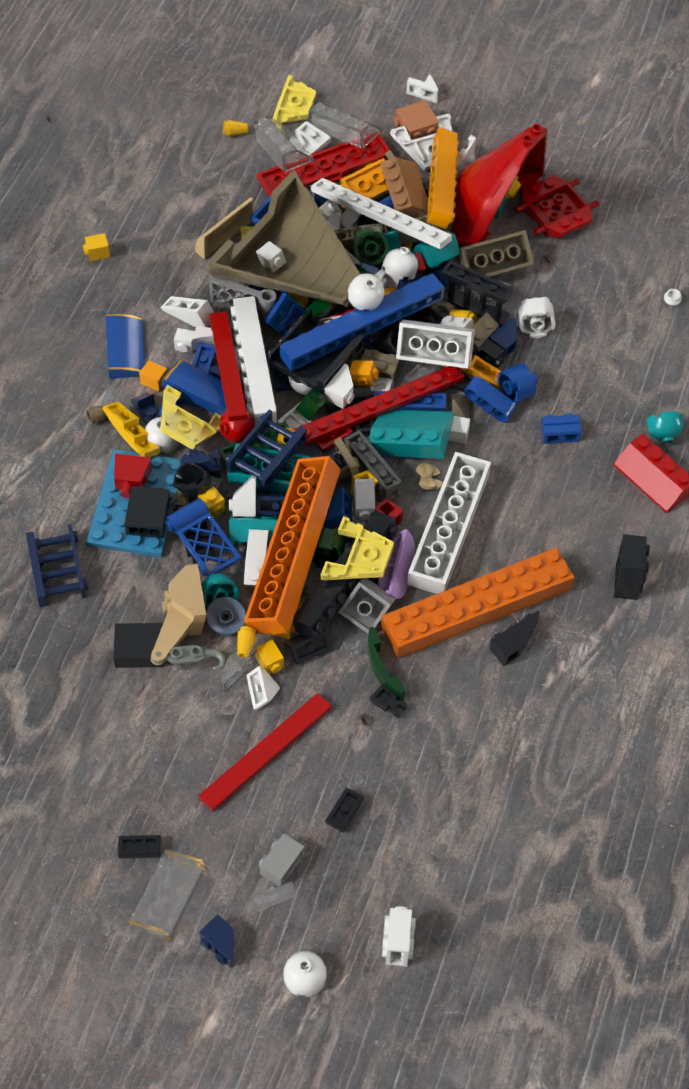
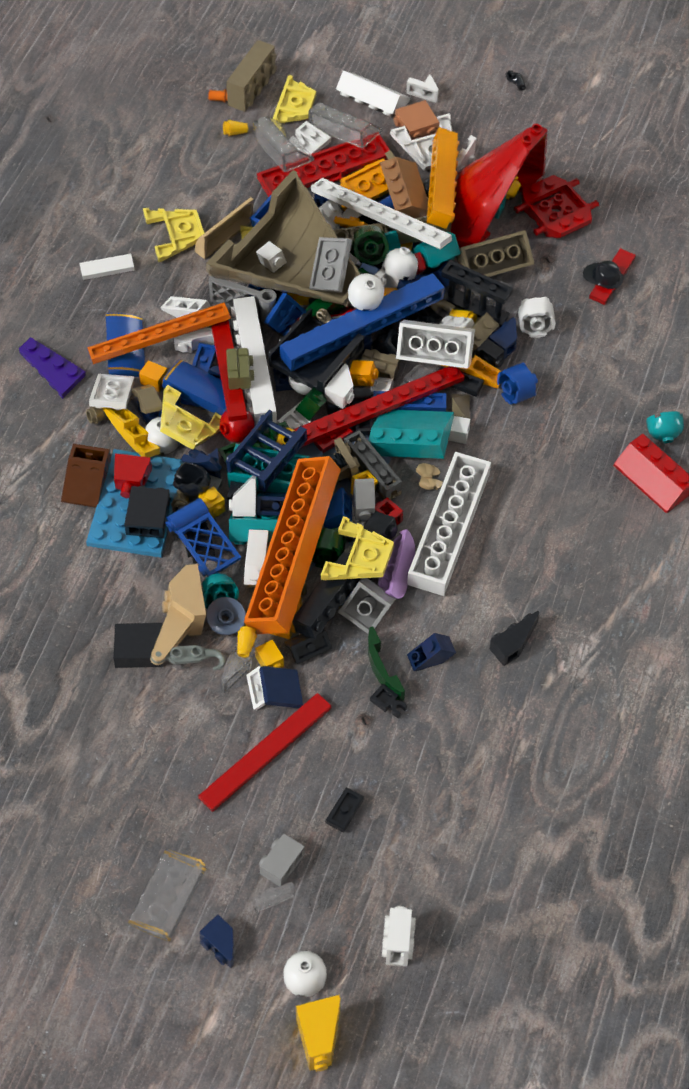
dark blue fence [26,524,88,607] -> none
yellow brick [83,233,110,261] -> none
black plate [118,835,161,858] -> none
orange brick [381,547,575,659] -> none
blue beam [464,376,517,423] -> none
blue brick [540,413,582,444] -> none
black brick [614,534,650,600] -> none
white plate [664,289,682,306] -> none
none -> dark purple wing [19,337,86,399]
none -> reddish brown slope [61,444,111,508]
none -> white tile [80,254,135,280]
none -> orange plate [87,302,231,364]
none -> white plate [89,374,134,410]
none -> dark tan slope [132,385,162,414]
none -> light yellow wing [143,208,204,262]
none -> orange pin [209,89,227,103]
none -> dark tan brick [226,40,277,112]
none -> olive brick [226,348,254,390]
none -> dark blue tile [259,666,303,708]
none -> yellow slope [296,995,340,1072]
none -> light grey tile [309,237,352,293]
none -> dark tan arm [316,308,333,324]
none -> light orange plate [334,216,369,228]
none -> white slope [336,71,410,117]
none -> dark blue slope [407,633,456,671]
none -> black arm [506,70,526,91]
none -> black piece [583,261,624,289]
none -> red tile [589,248,636,305]

